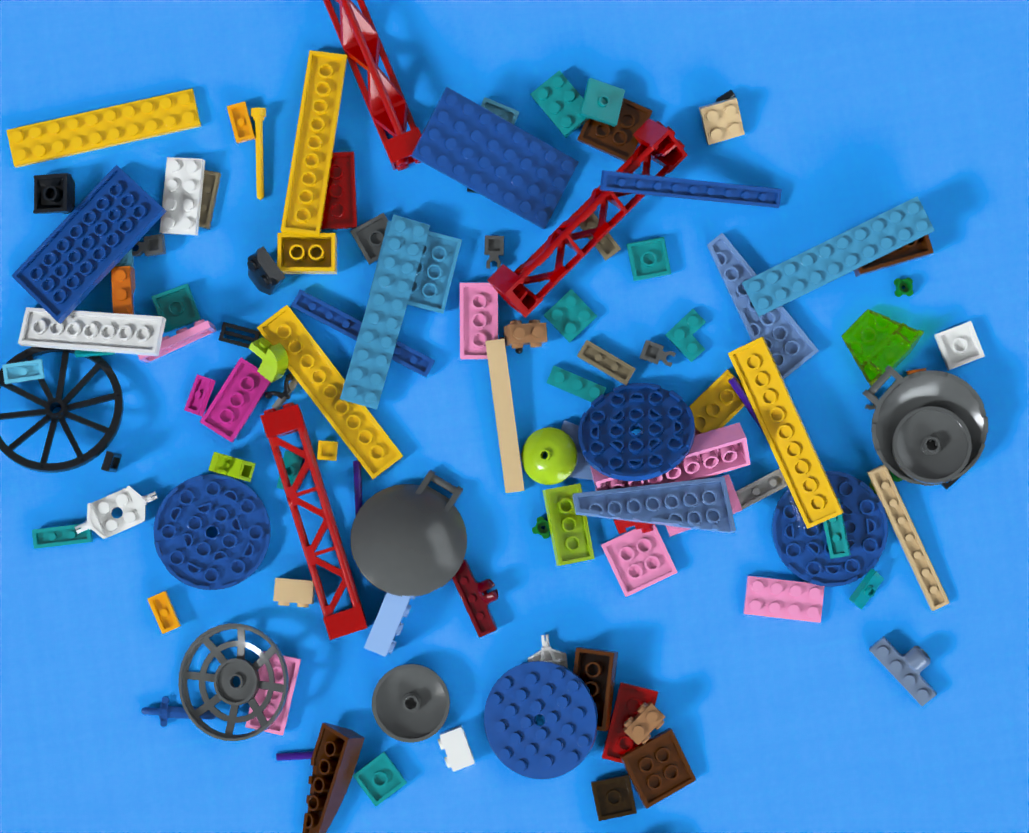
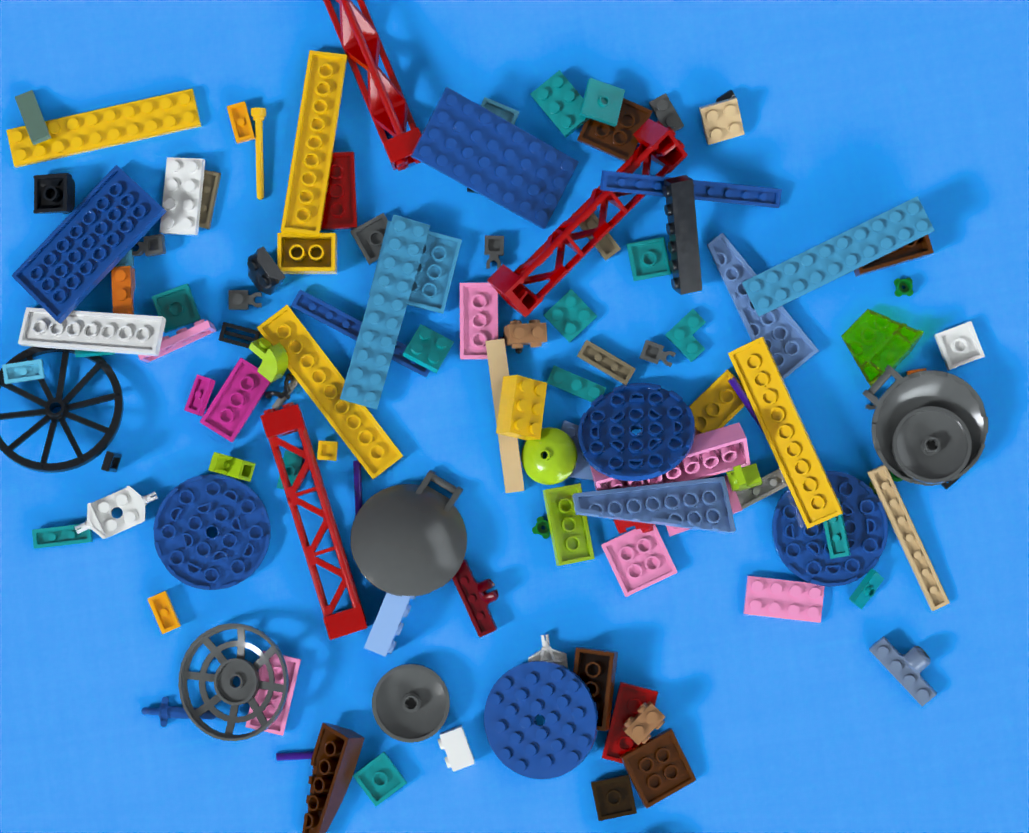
tan brick [273,577,315,608] -> none
none -> sand green tile [15,90,51,145]
none -> dark grey plate [229,290,262,310]
none -> teal plate [403,324,454,374]
none -> yellow brick [496,375,547,441]
none -> dark grey plate [649,93,684,132]
none -> black brick [662,175,702,295]
none -> lime brick [726,463,762,491]

